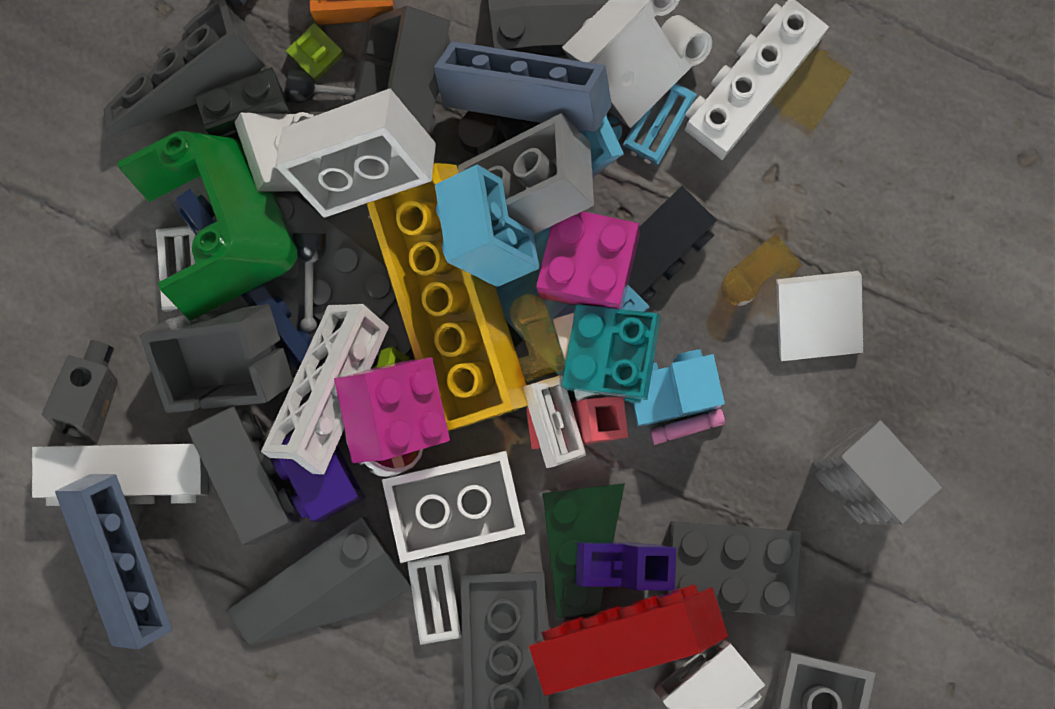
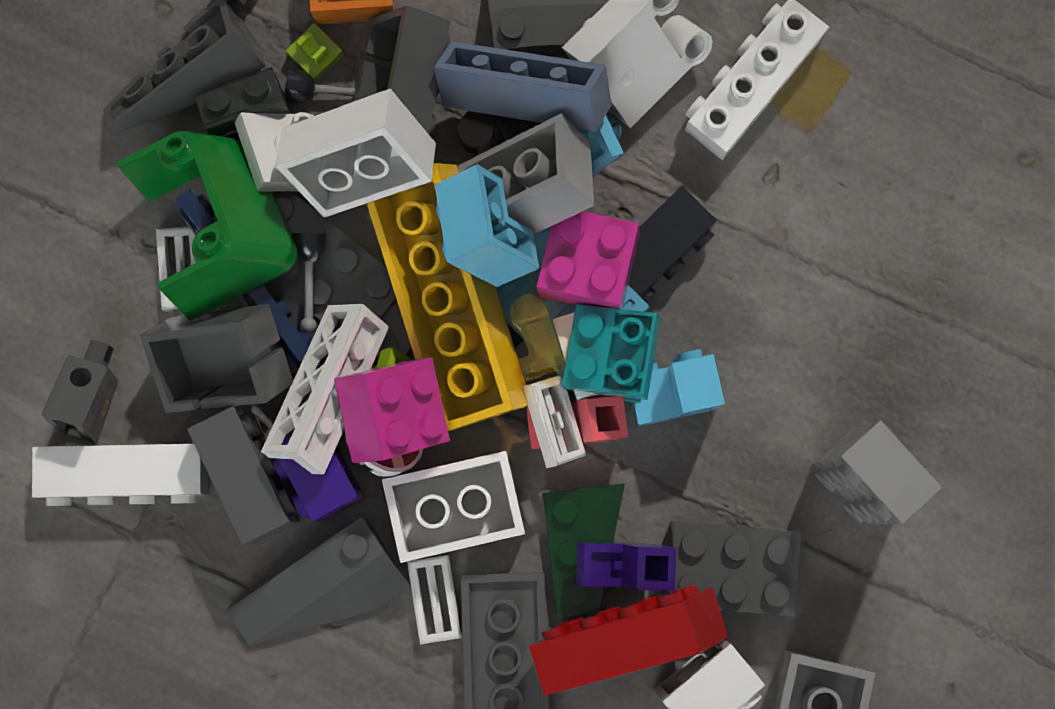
sand blue brick [55,474,172,650] -> none
medium azure tile [622,83,697,167] -> none
bright pink wheel [650,409,726,445] -> none
clear yellow leg [721,234,802,306] -> none
white tile [776,271,863,361] -> none

